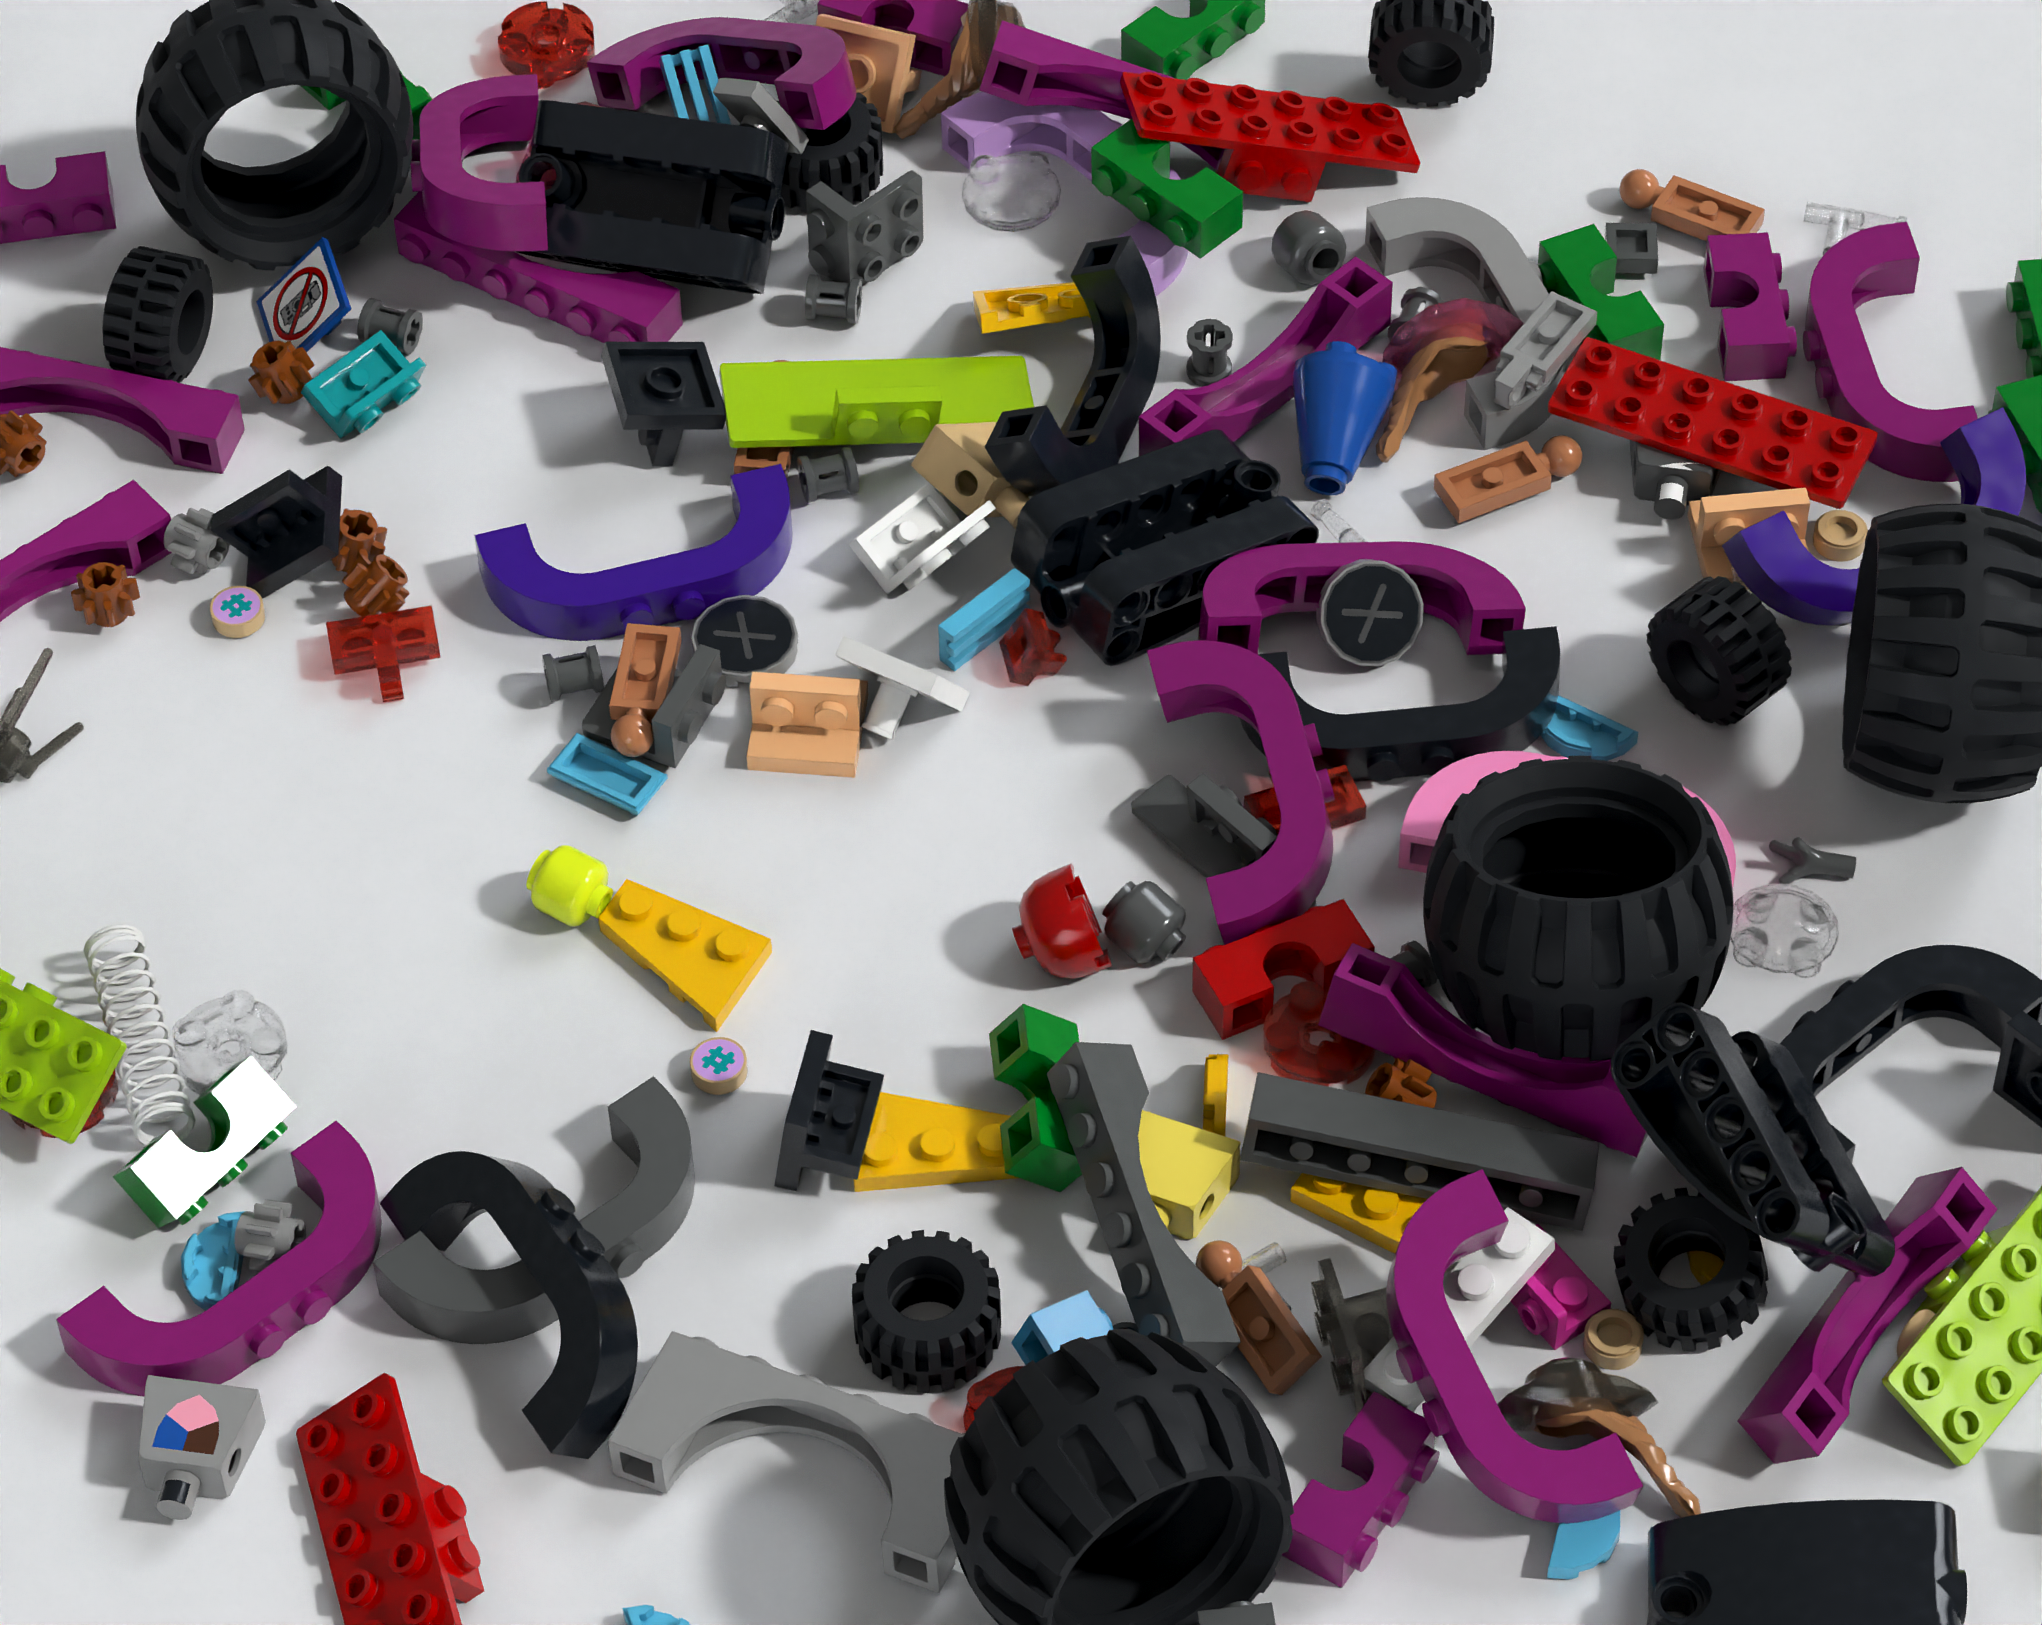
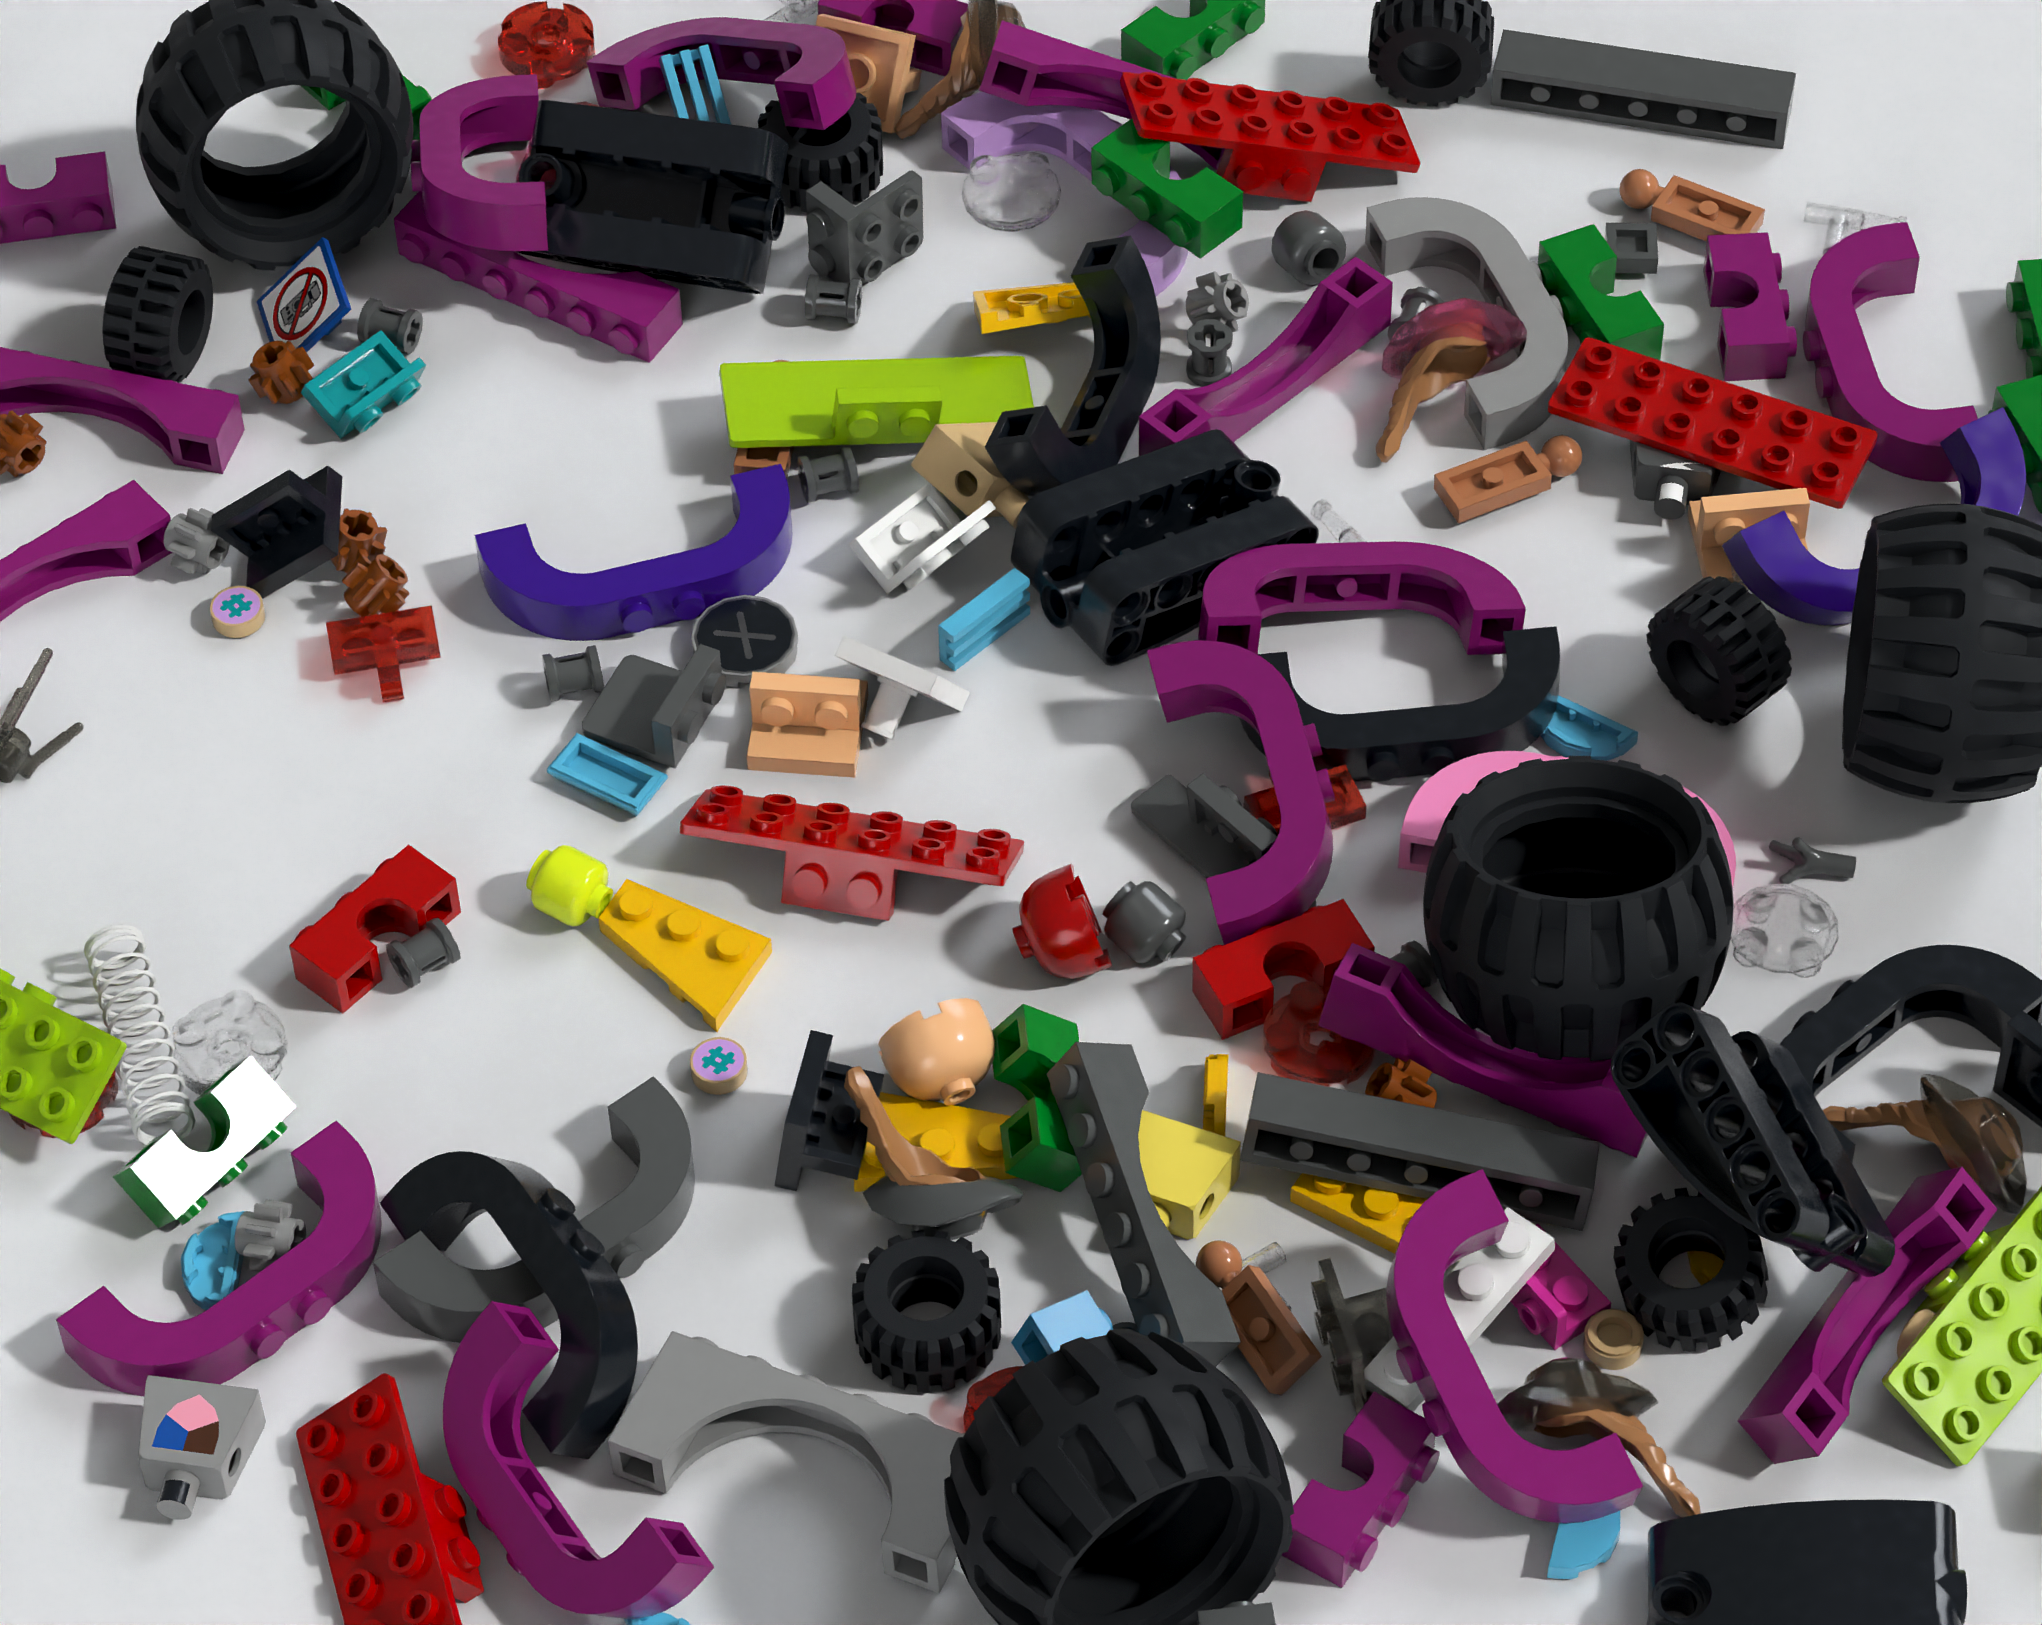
dark orange gear [71,562,140,627] -> none
black bracket [601,342,726,466] -> none
nougat plate [609,623,682,757] -> none
light grey plate [713,78,809,154] -> none
clear red tile [999,608,1067,686] -> none
blue cone [1293,341,1397,495] -> none
black tile [1316,559,1424,666] -> none
light grey hinge [1493,291,1597,410] -> none
tan tile [1813,510,1868,562] -> none
none -> red arch [289,844,461,1014]
none -> dark grey bush [386,918,461,988]
none -> magenta arch [443,1301,714,1619]
none -> red bracket [679,785,1024,921]
none -> hat [844,1066,1024,1240]
none -> light nougat cylinder [878,998,995,1105]
none -> light grey gear [1185,271,1249,335]
none -> dark grey brick [1490,29,1796,149]
none -> clear smoke hat [1823,1074,2027,1215]

